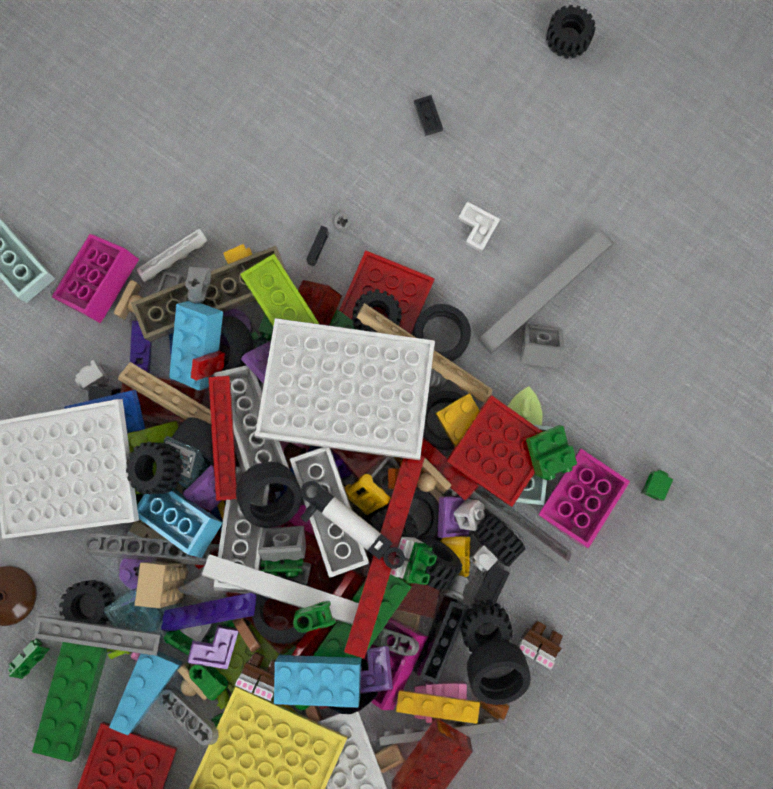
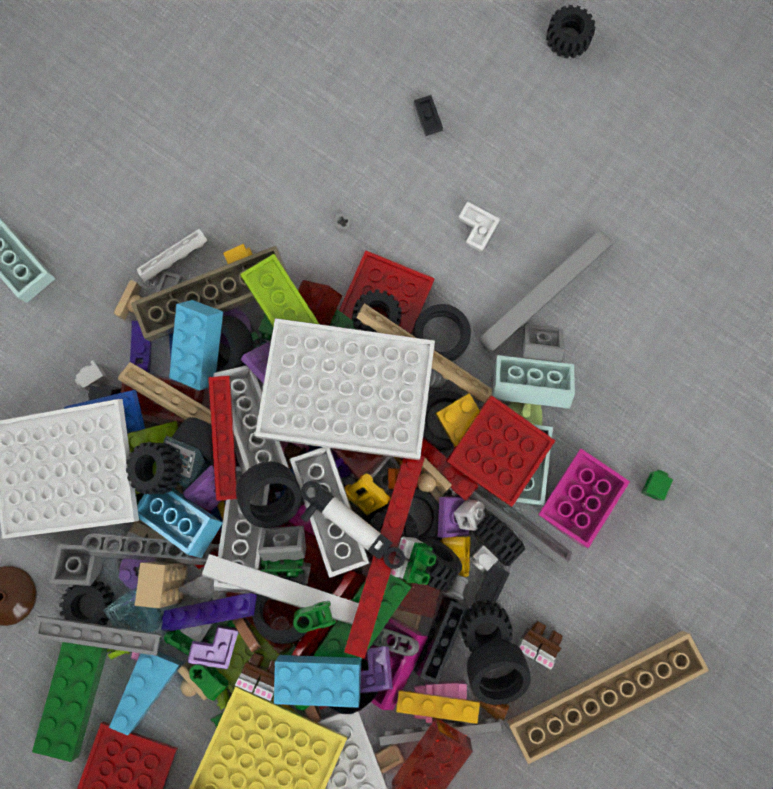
green hinge [8,638,50,679] -> none
dark pink slope [51,234,139,324] -> none
light grey beam [159,689,219,745] -> none
light grey piece [185,267,211,303] -> none
red plate [191,351,225,381] -> none
black tile [306,225,329,267] -> none
green plate [526,425,577,480] -> none
none -> light grey slope [50,544,104,586]
none -> light aqua brick [493,355,575,409]
none -> tan brick [507,631,709,764]

